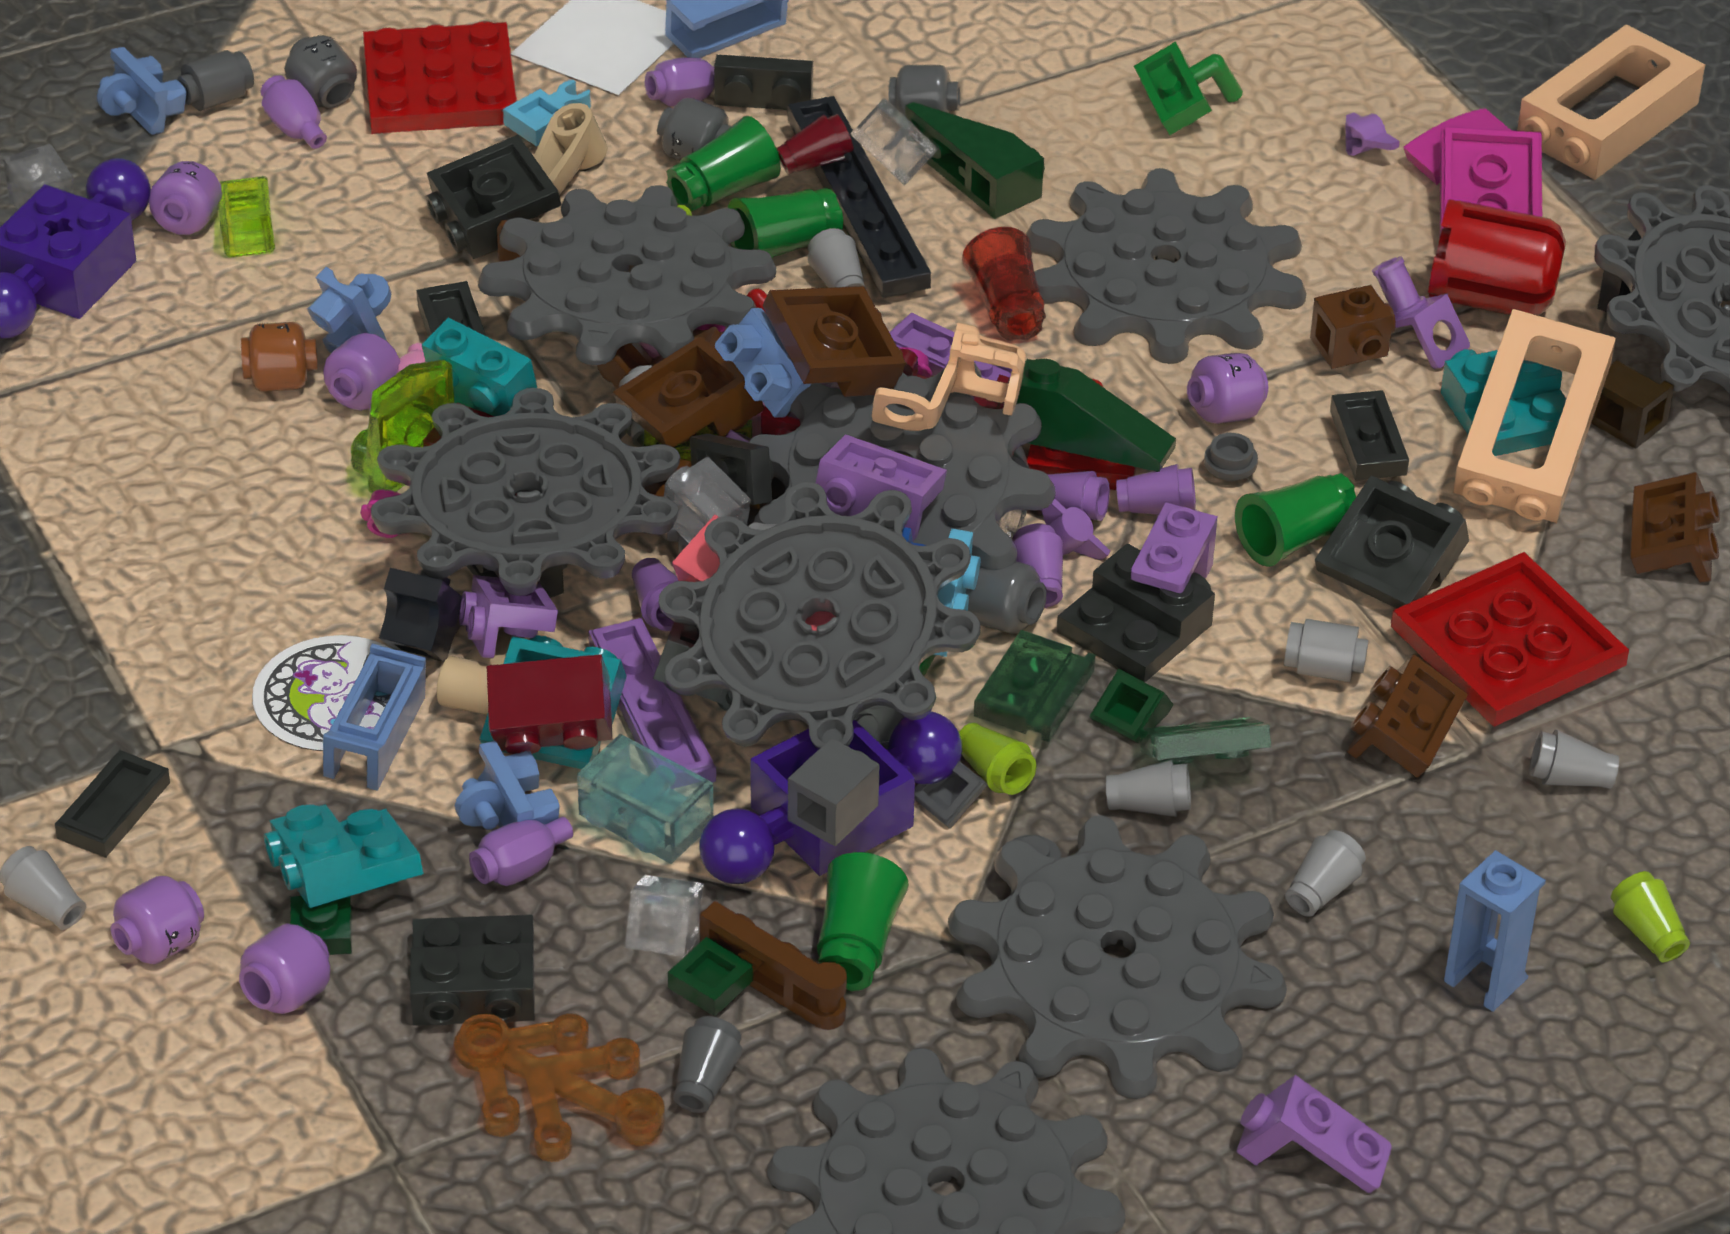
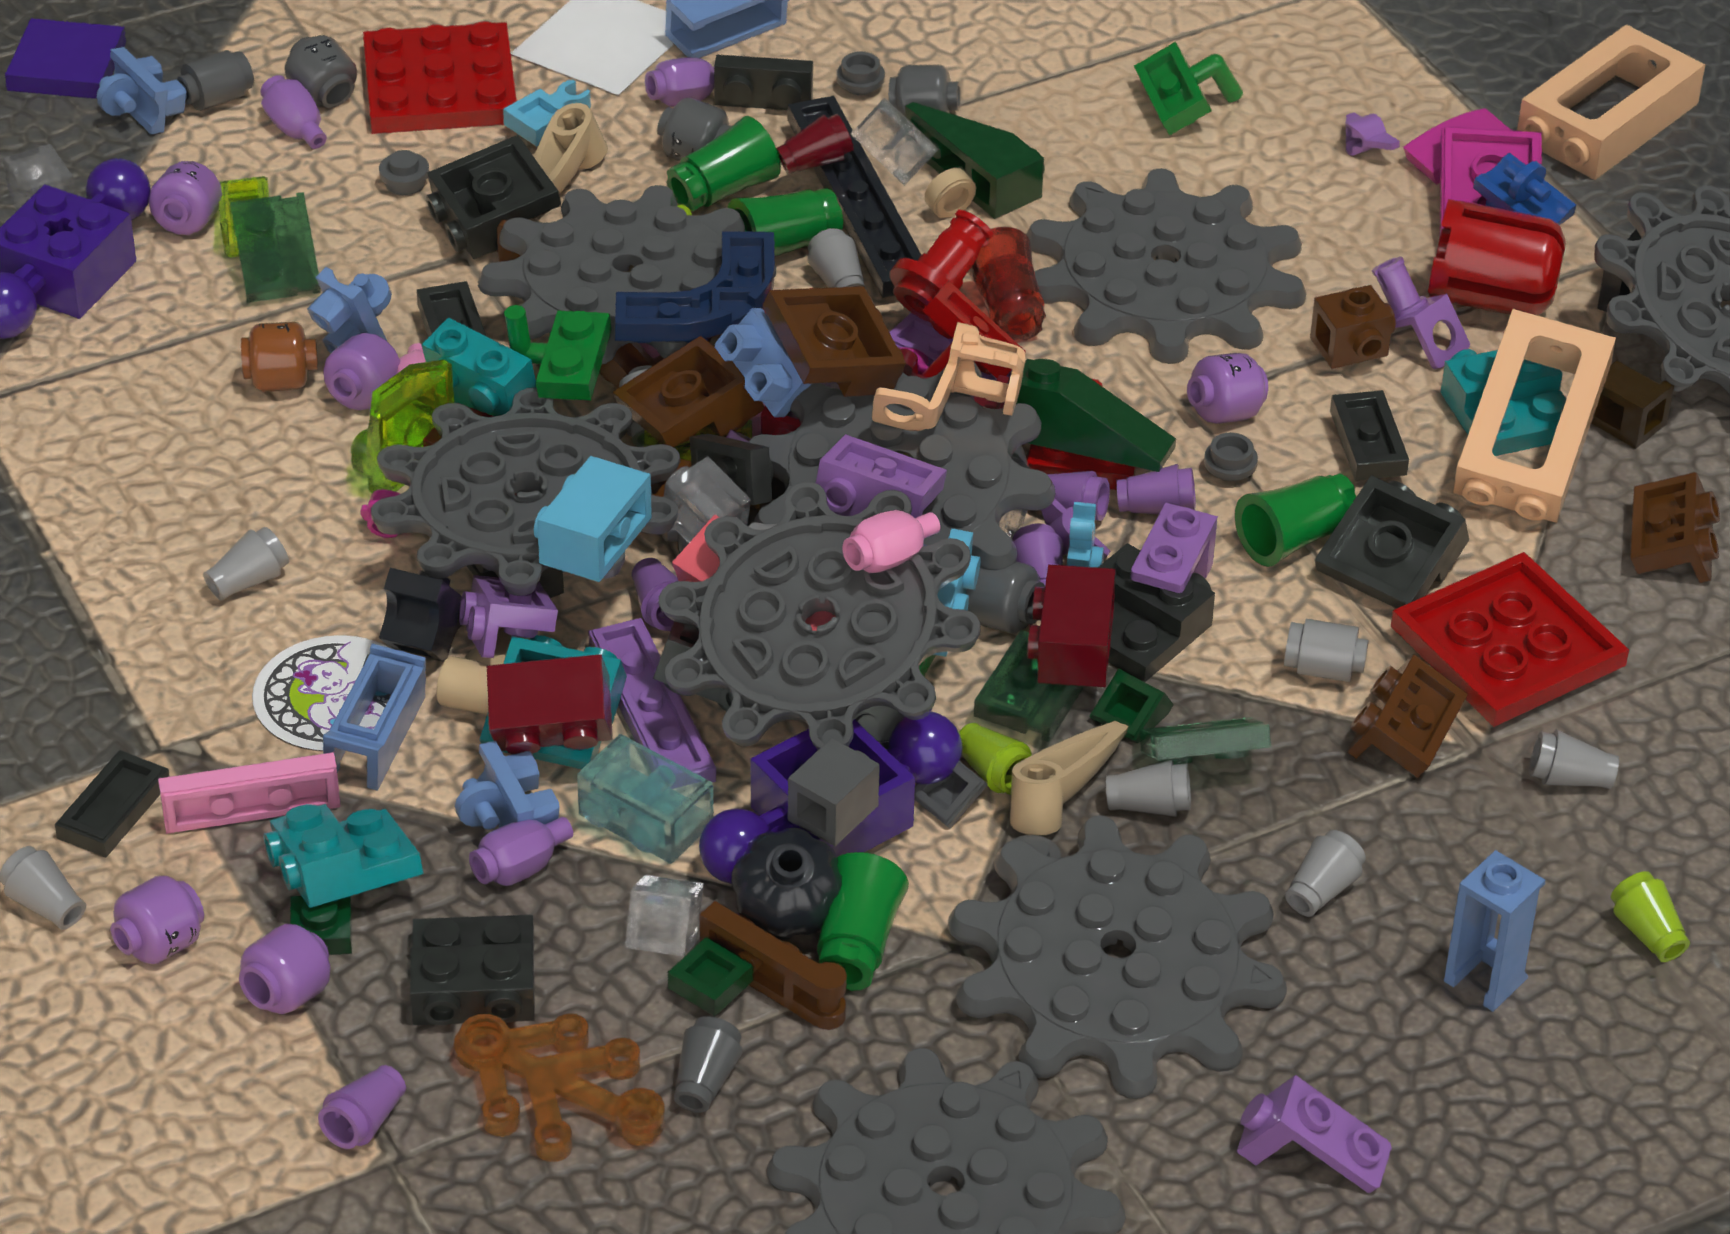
none -> dark purple tile [5,18,126,99]
none -> bright pink tile [158,752,340,834]
none -> light grey cone [203,527,289,601]
none -> clear green plate [230,192,321,303]
none -> medium lavender cone [318,1065,406,1149]
none -> dark grey plate [379,150,429,195]
none -> green plate [504,305,612,401]
none -> medium azure brick [534,456,652,582]
none -> dark blue plate [615,231,775,343]
none -> black plant [731,828,842,939]
none -> dark grey plate [837,51,885,95]
none -> bright pink plant [842,510,940,573]
none -> red piece [889,209,994,322]
none -> red plate [922,281,1026,379]
none -> tan tile [924,168,976,218]
none -> tan piece [1010,721,1129,836]
none -> dark red brick [1028,564,1115,687]
none -> medium azure plate [1067,502,1104,567]
none -> blue hips [1473,152,1576,225]

